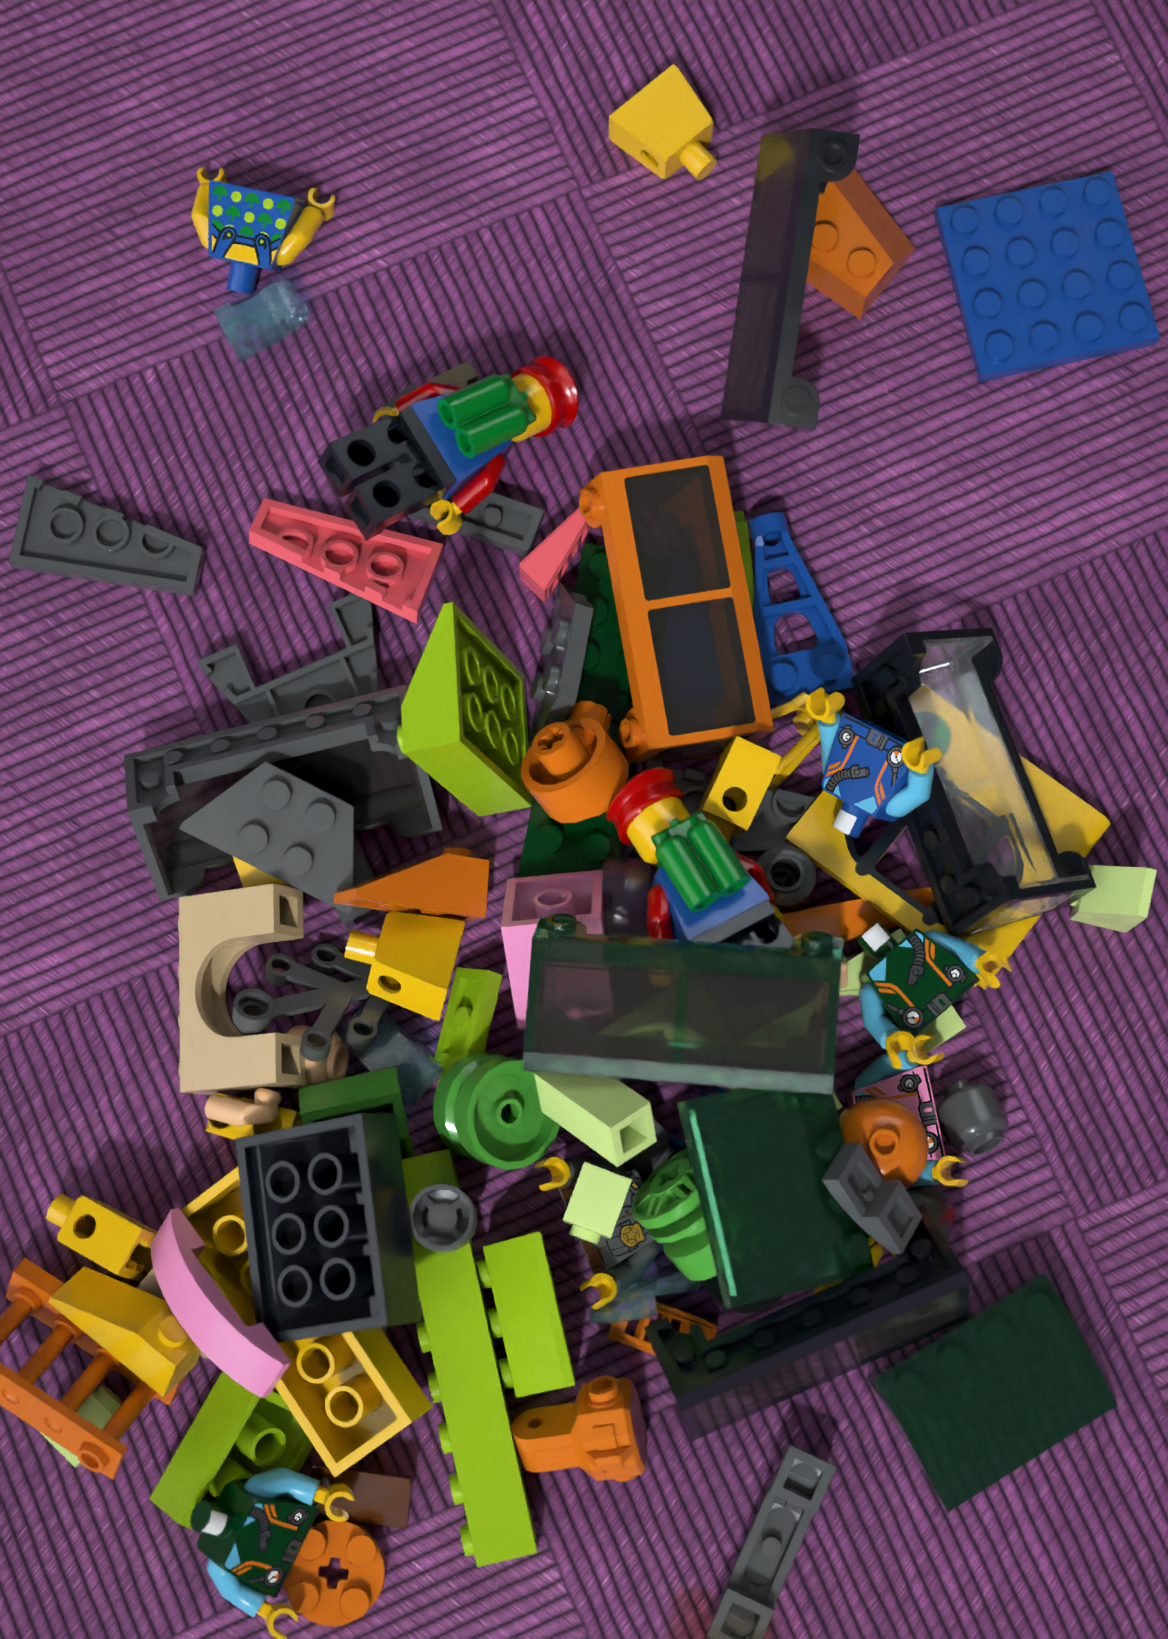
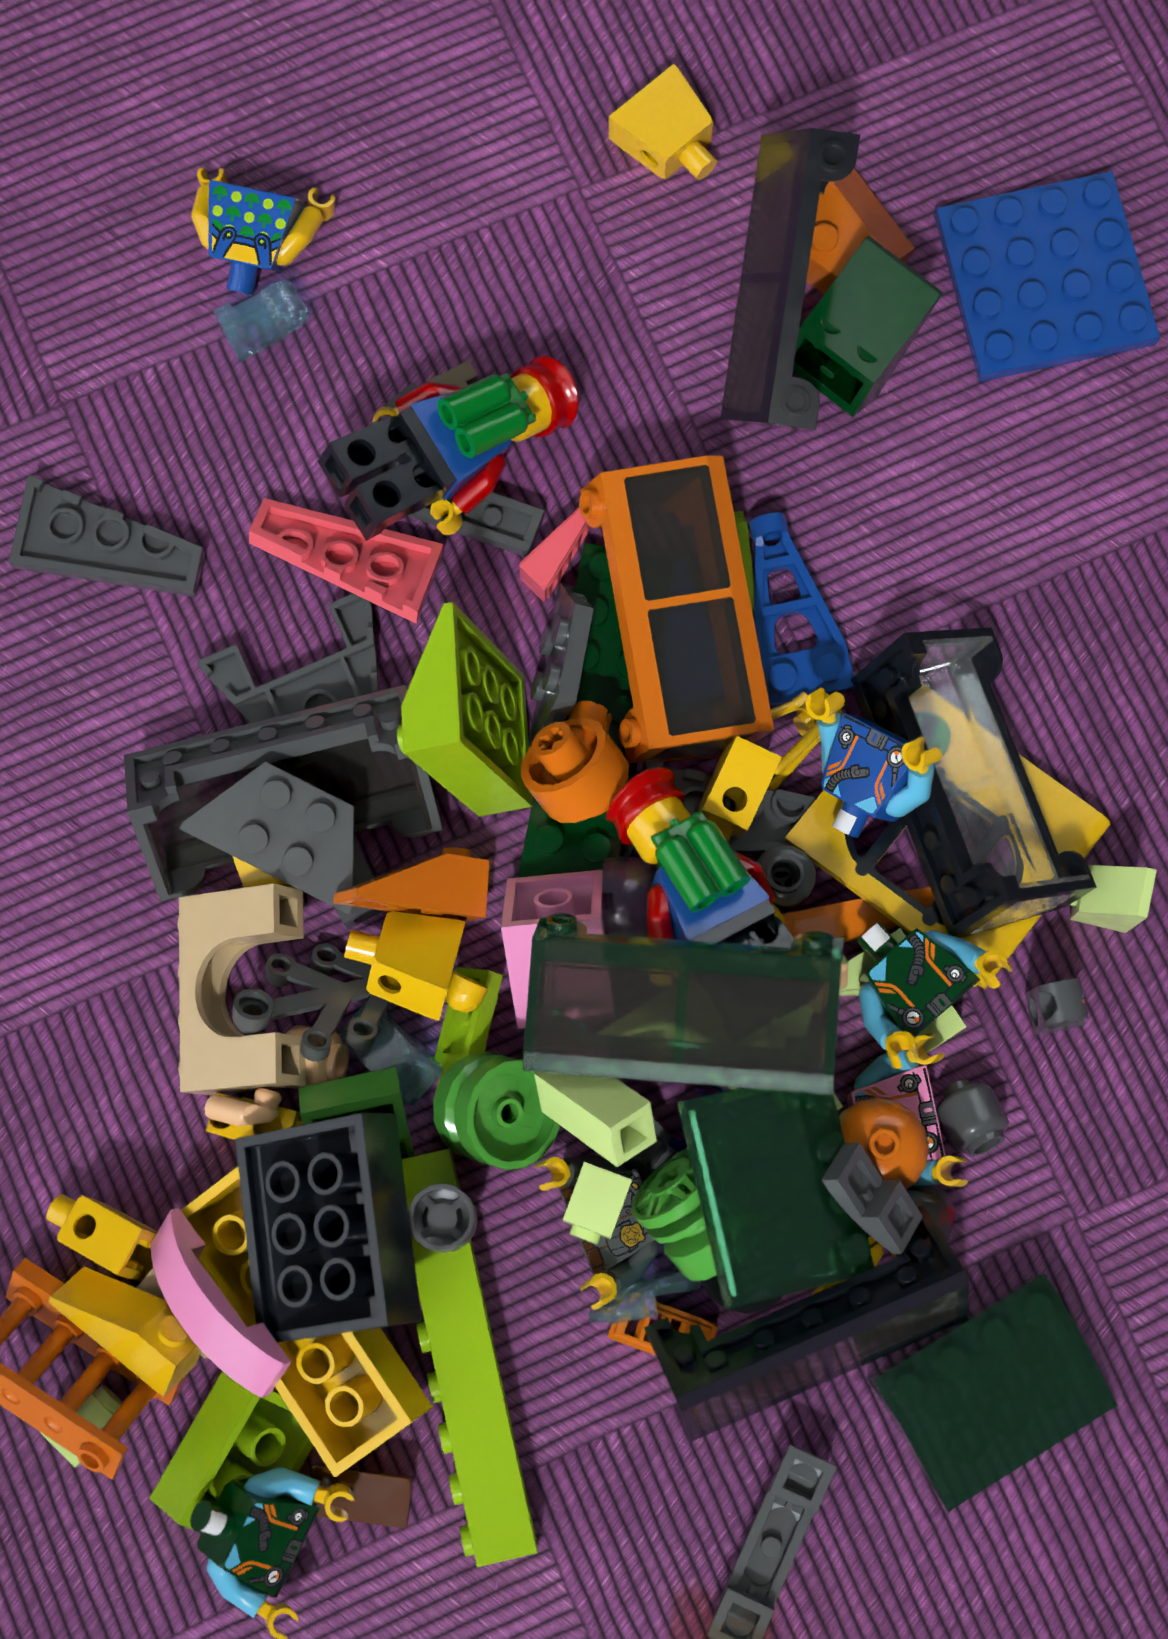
orange plate [284,1519,386,1626] -> none
lime slope [476,1231,576,1398] -> none
orange piece [511,1375,648,1482] -> none
none -> yellow hinge [446,972,489,1013]
none -> dark green slope [793,236,943,417]
none -> dark grey leg [1025,978,1089,1036]

